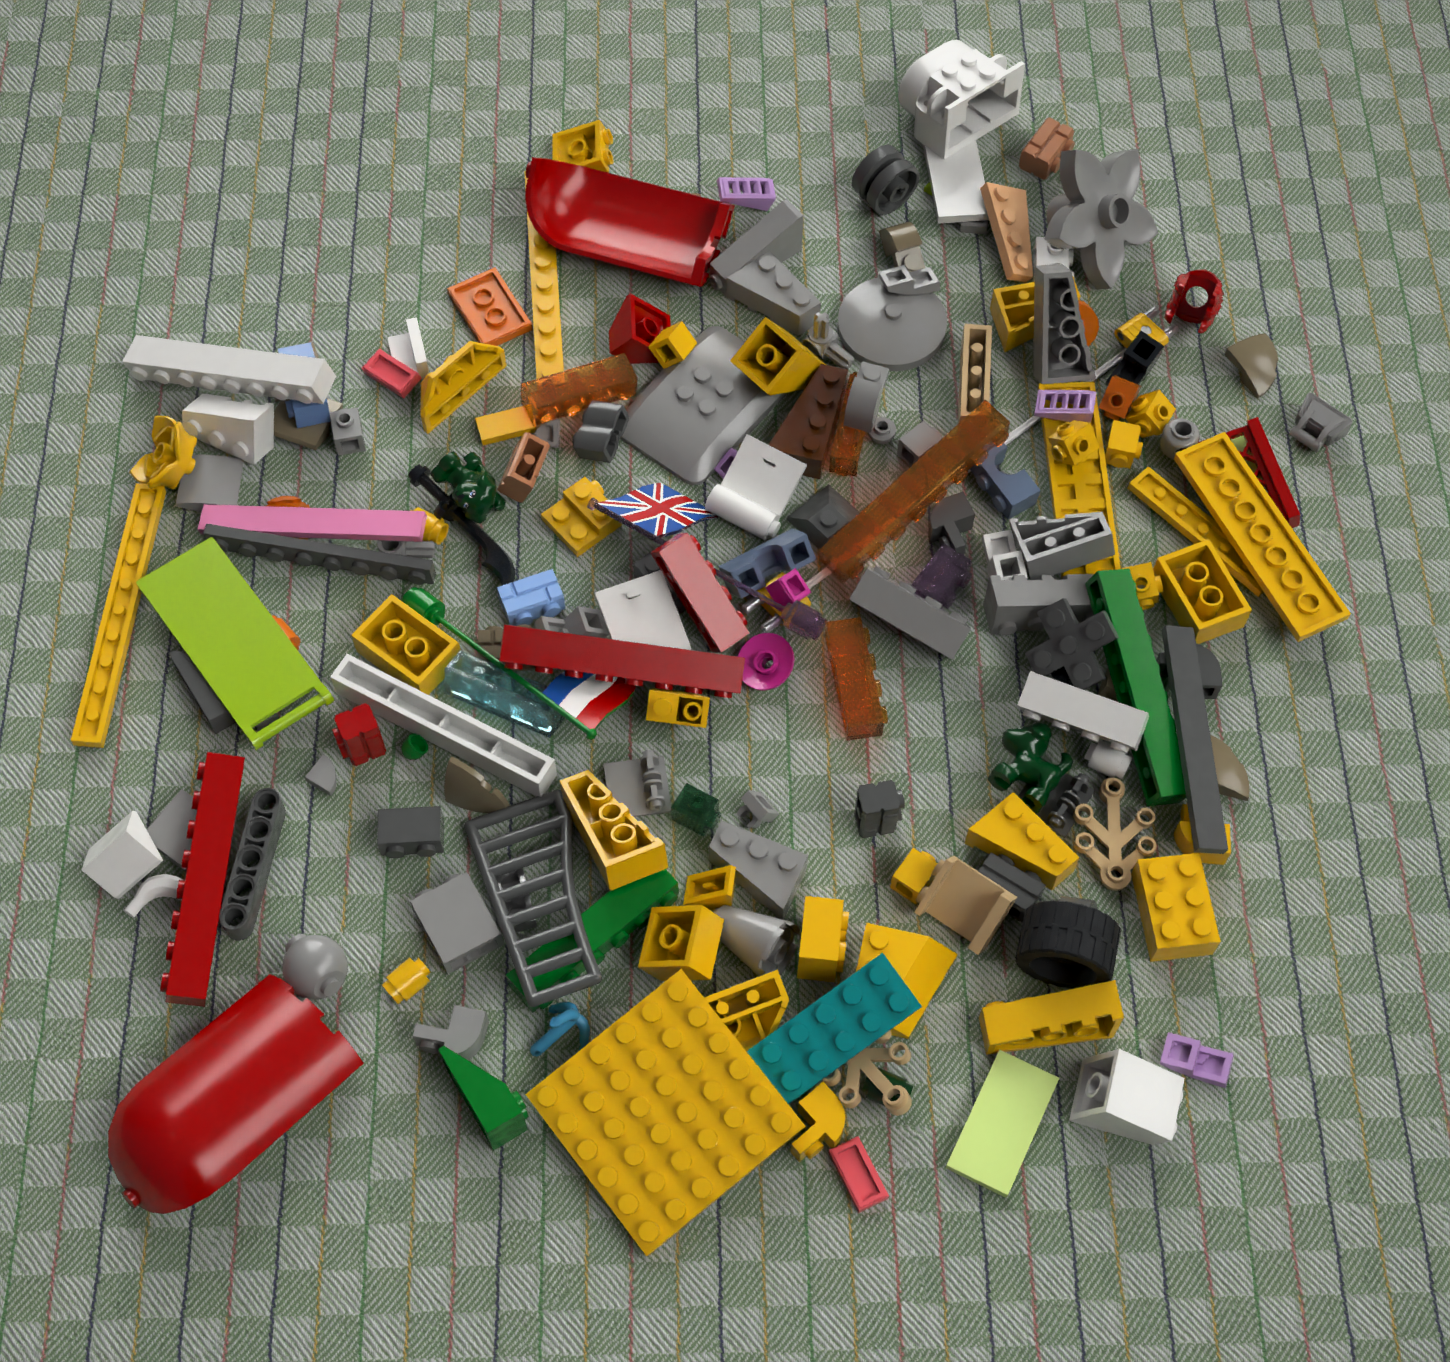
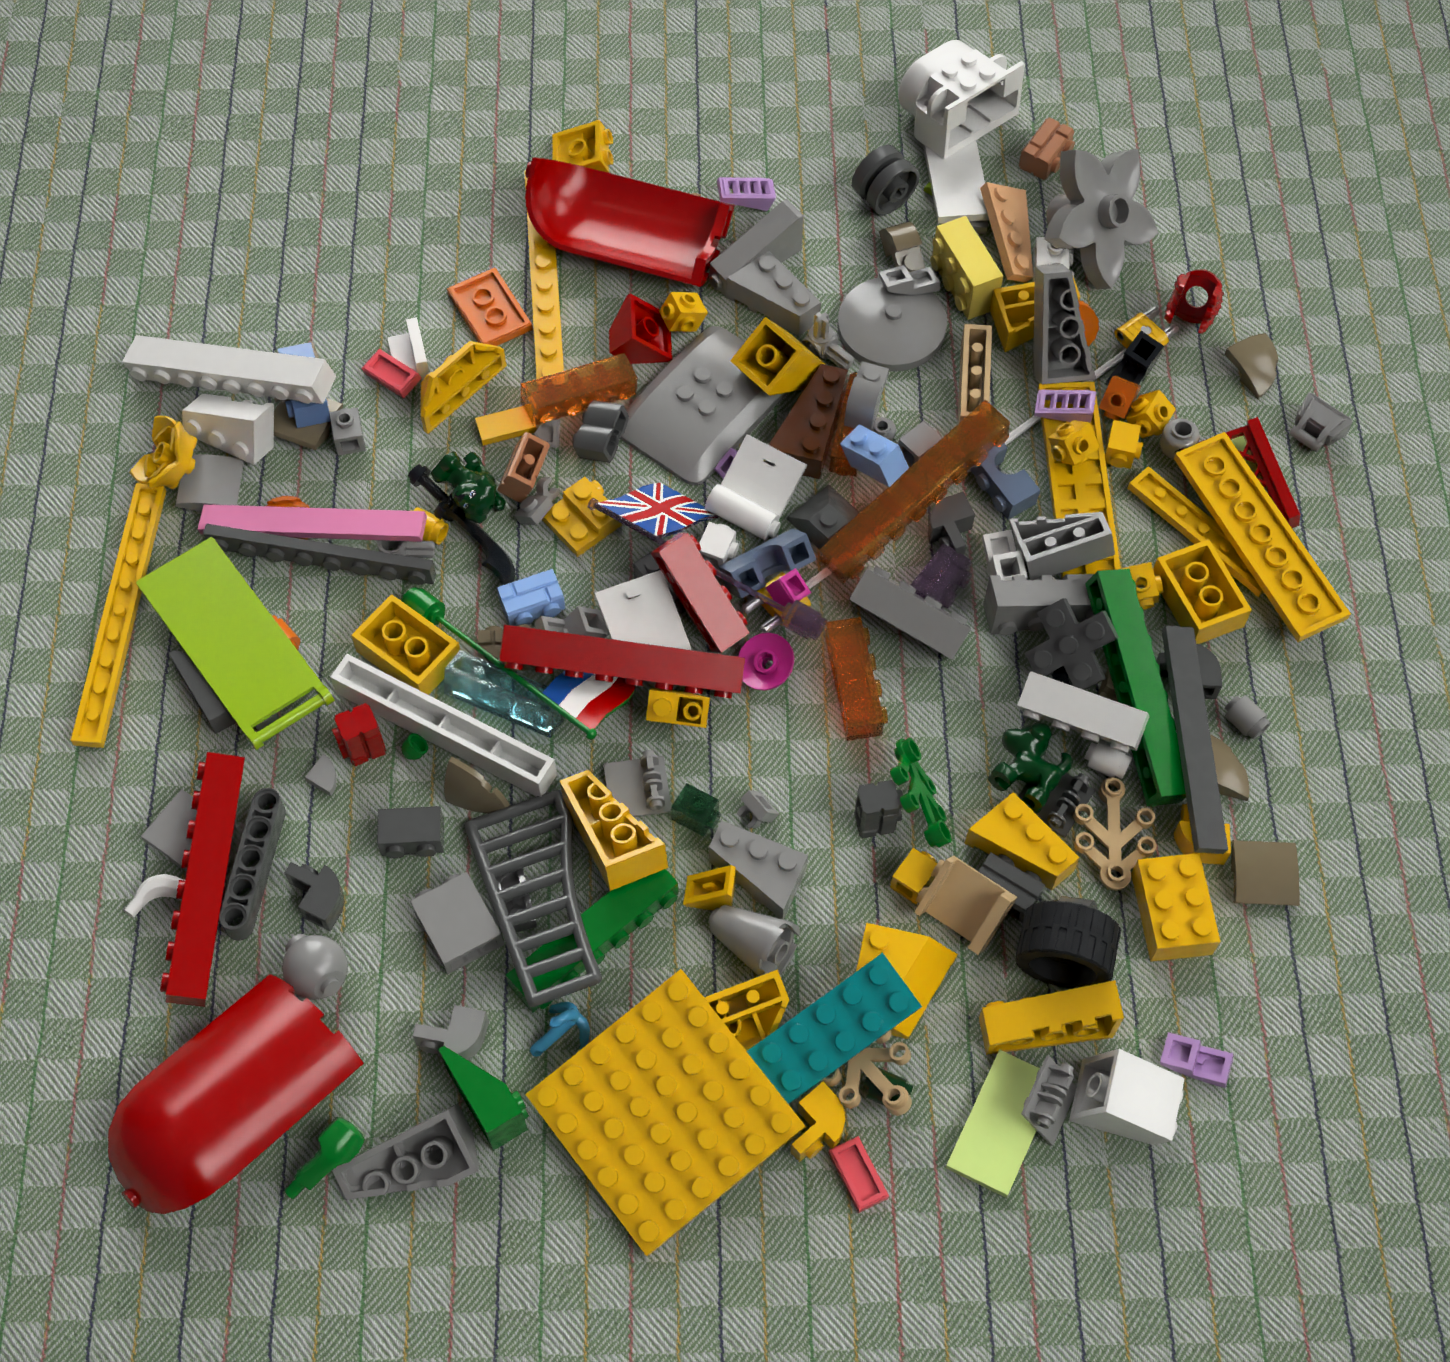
white slope [81,811,163,899] -> none
yellow brick [382,957,431,1004] -> none
yellow brick [638,905,724,981] -> none
yellow brick [649,321,697,369] -> none
yellow brick [797,896,849,982] -> none
none -> dark grey brick [284,862,345,931]
none -> green animal [285,1117,365,1199]
none -> light grey wedge [332,1103,480,1200]
none -> light grey plate [514,477,560,525]
none -> yellow brick [659,292,708,332]
none -> white brick [699,522,739,572]
none -> light blue brick [840,424,909,487]
none -> green plant [890,738,952,848]
none -> light yellow brick [930,216,1003,320]
none -> light grey hinge [1021,1055,1077,1146]
none -> light grey brick [1225,695,1271,740]
none -> dark tan slope [1231,840,1300,906]

